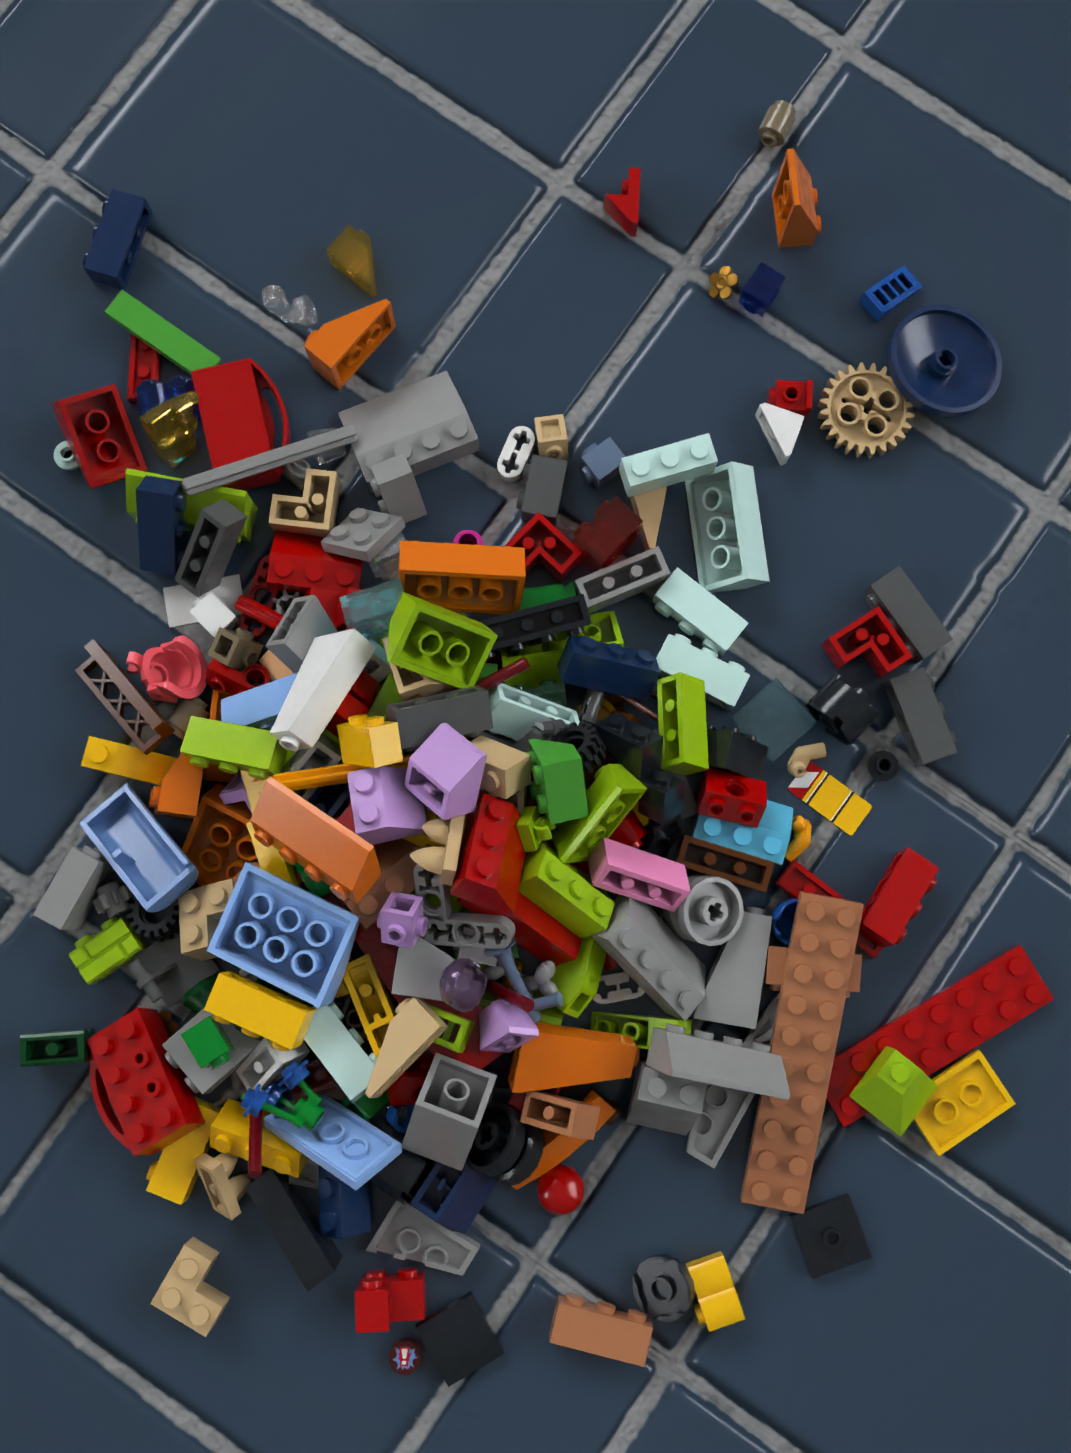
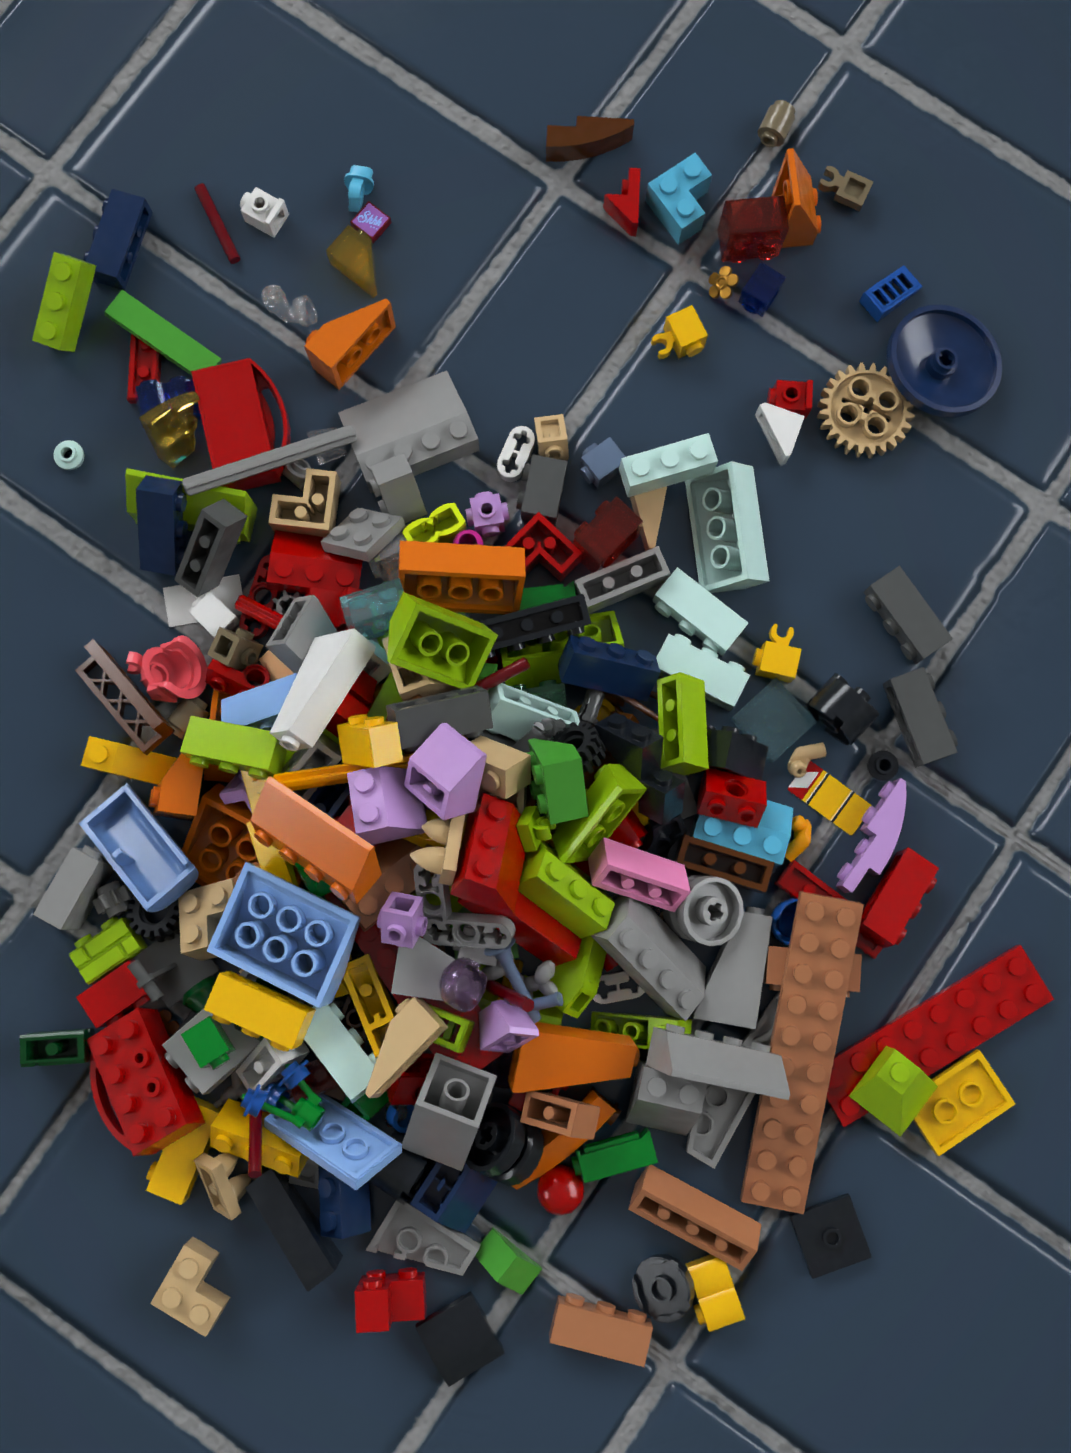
red slope [51,383,147,489] -> none
clear red tile [389,1338,422,1375] -> none
red brick [821,606,913,678] -> none
none -> lime brick [32,252,97,352]
none -> red brick [76,960,151,1029]
none -> dark red bar [194,183,241,264]
none -> white brick [240,187,289,238]
none -> medium azure piece [344,165,374,212]
none -> tile [350,201,392,244]
none -> neon yellow brick [402,503,467,543]
none -> lavender brick [465,491,509,537]
none -> bright green slope [475,1227,542,1295]
none -> reddish brown slope [546,116,634,162]
none -> green window [571,1127,658,1183]
none -> nougat brick [628,1165,761,1271]
none -> medium azure brick [645,152,712,245]
none -> yellow brick [651,305,708,359]
none -> clear red brick [717,195,789,263]
none -> yellow brick [752,623,802,683]
none -> dark tan plate [817,166,874,212]
none -> lavender slope [836,778,906,893]

